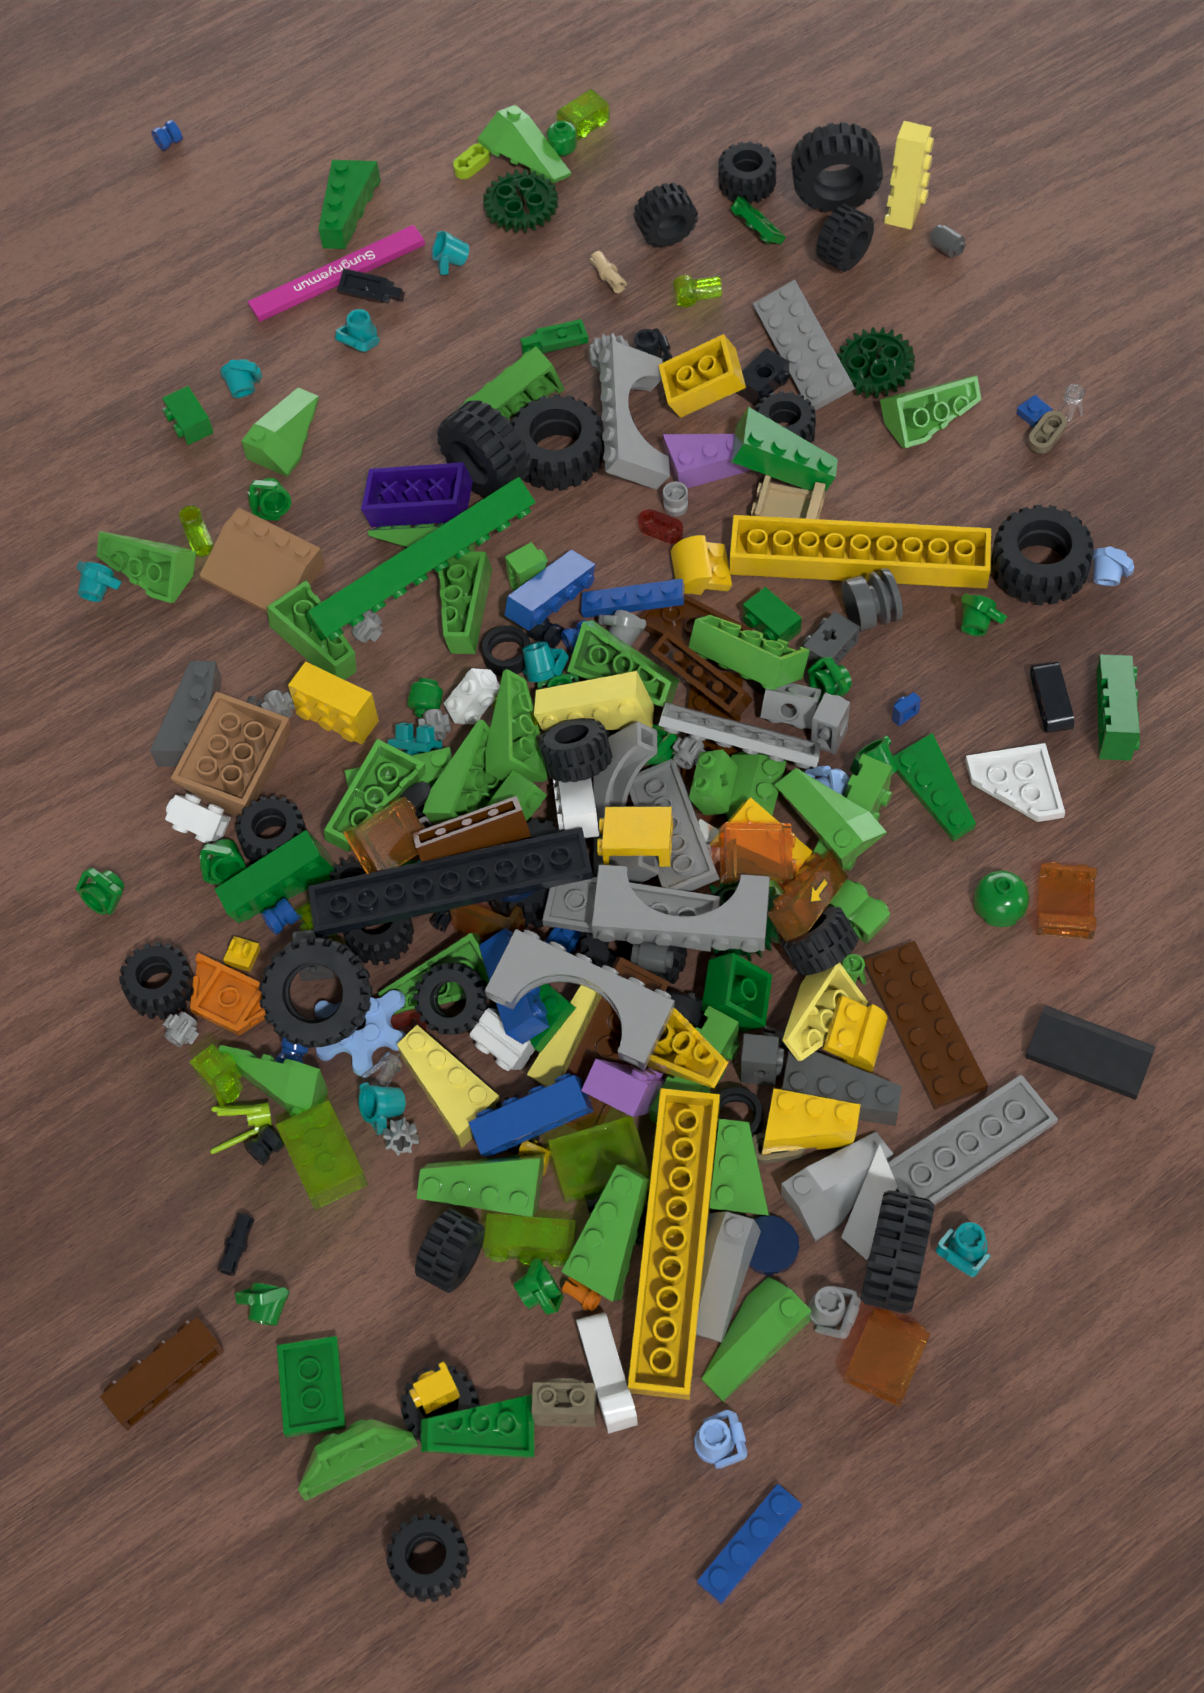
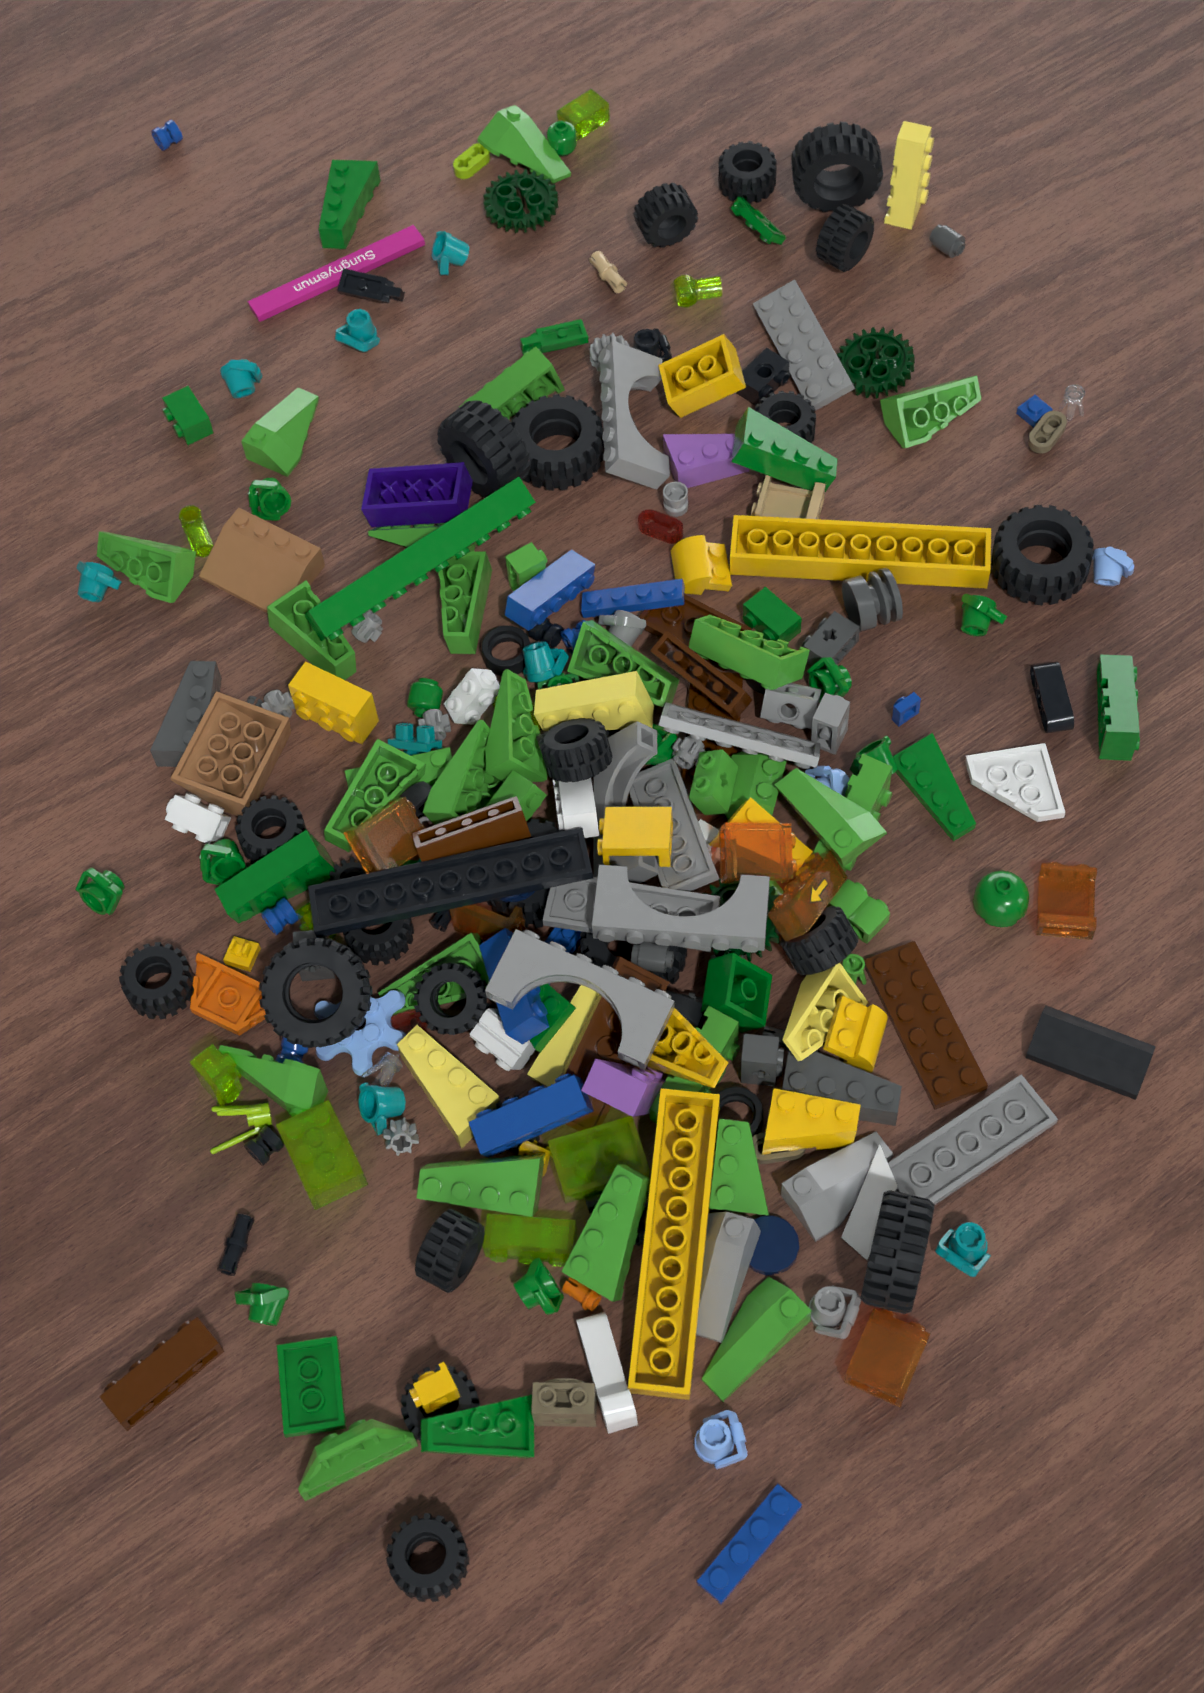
light grey gear [163,1012,199,1047] -> none

